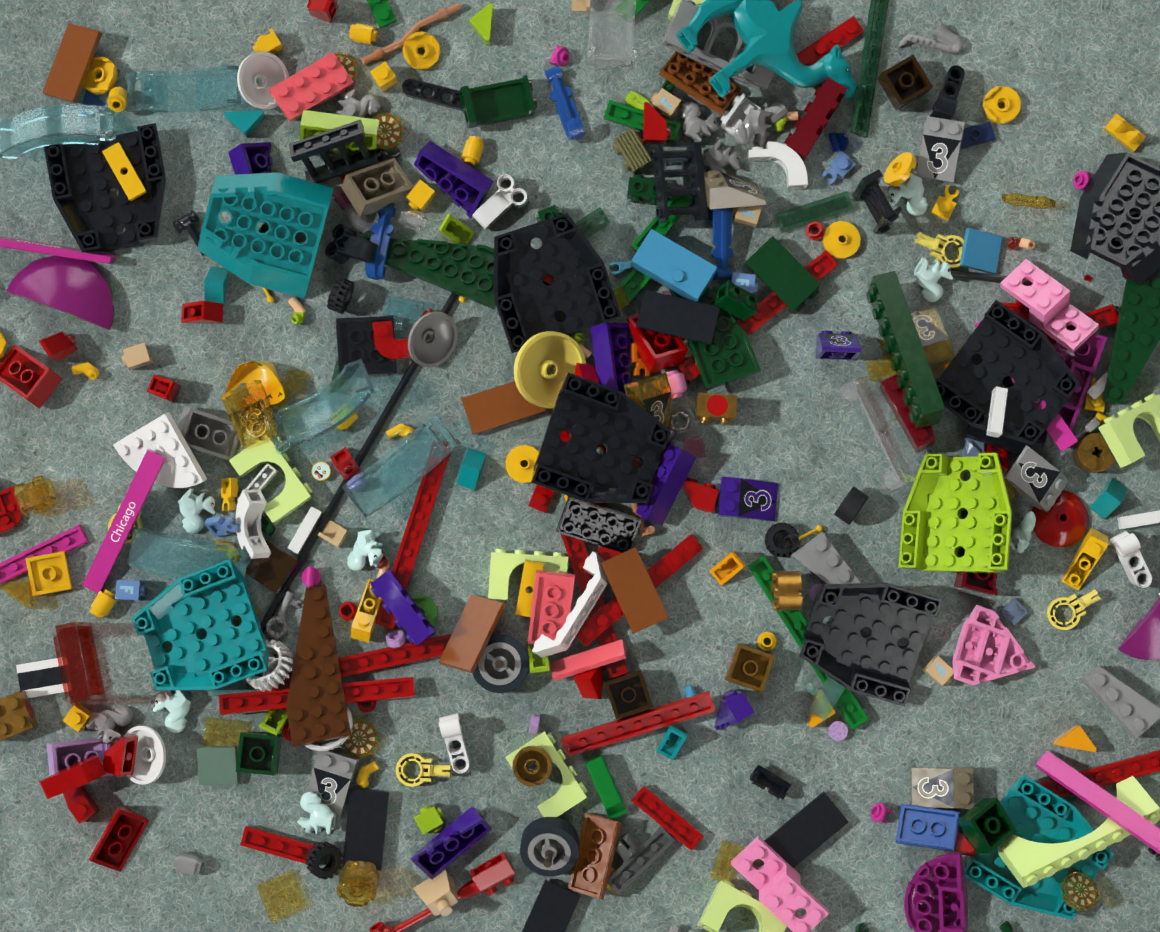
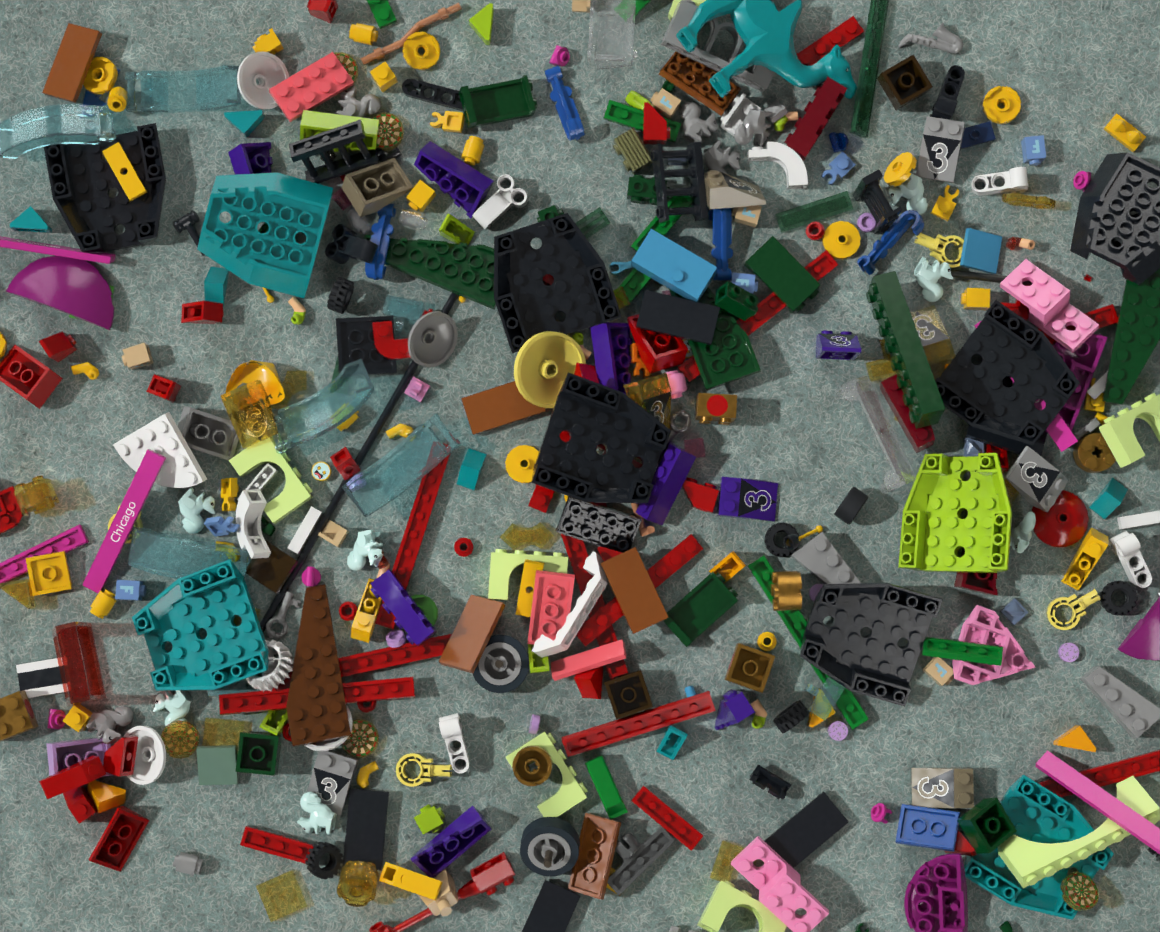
white piece [986,386,1008,438] -> none
none -> teal slope [10,206,52,233]
none -> dark pink plate [47,709,66,729]
none -> light orange slope [87,780,126,814]
none -> clear yellow tile [161,720,200,759]
none -> yellow slope [379,862,443,901]
none -> bright pink tile [404,376,430,403]
none -> yellow plate [430,111,465,133]
none -> red plate [454,537,473,557]
none -> clear yellow tile [500,522,554,550]
none -> dark green panel [663,572,739,647]
none -> arm [750,699,767,729]
none -> black tyre [773,700,810,734]
none -> blue piece [857,210,924,275]
none -> lavender tile [857,213,877,233]
none -> green plate [922,637,1003,666]
none -> yellow brick [961,288,990,311]
none -> white piece [971,167,1029,196]
none -> medium blue brick [1021,135,1046,166]
none -> lavender tile [1058,643,1079,662]
none -> black tyre [1100,581,1138,615]

